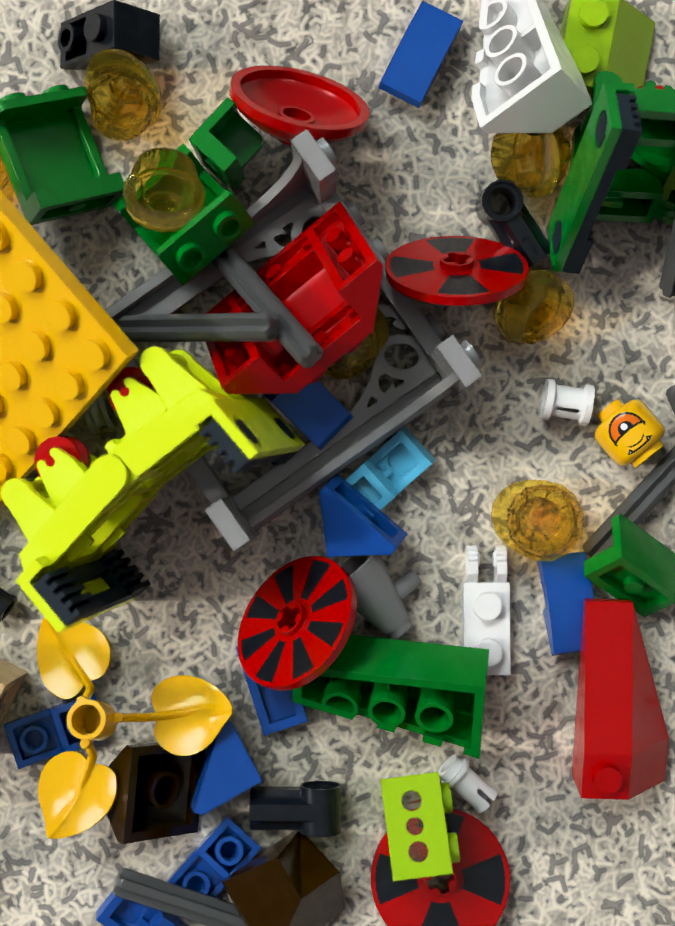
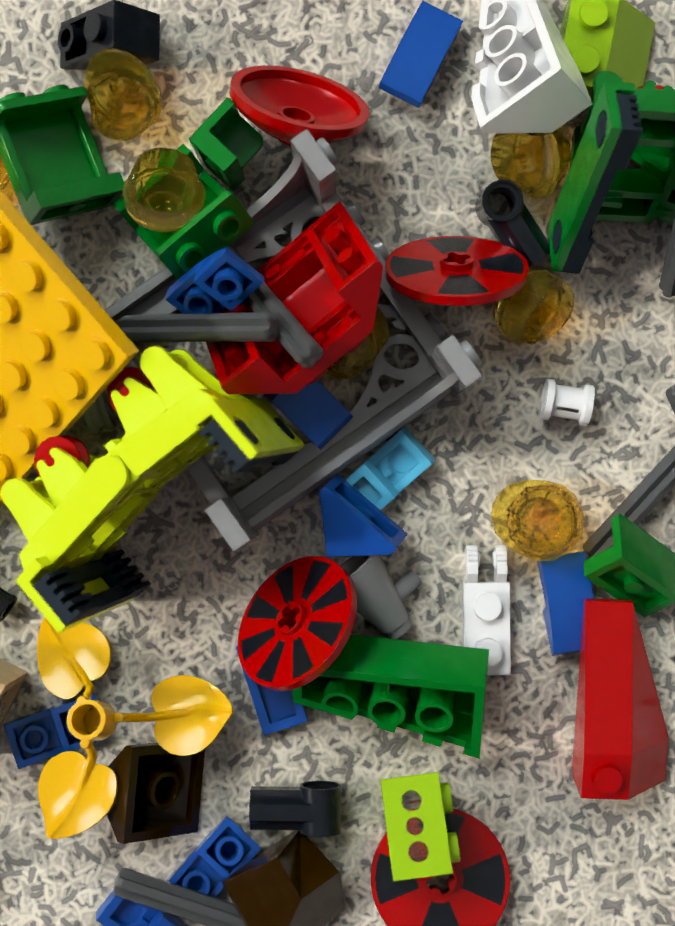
blue slope [190,720,262,815] -> none
white pin [438,754,497,814] -> none
yellow head [594,398,665,469] -> none
none -> blue slope [165,247,264,314]

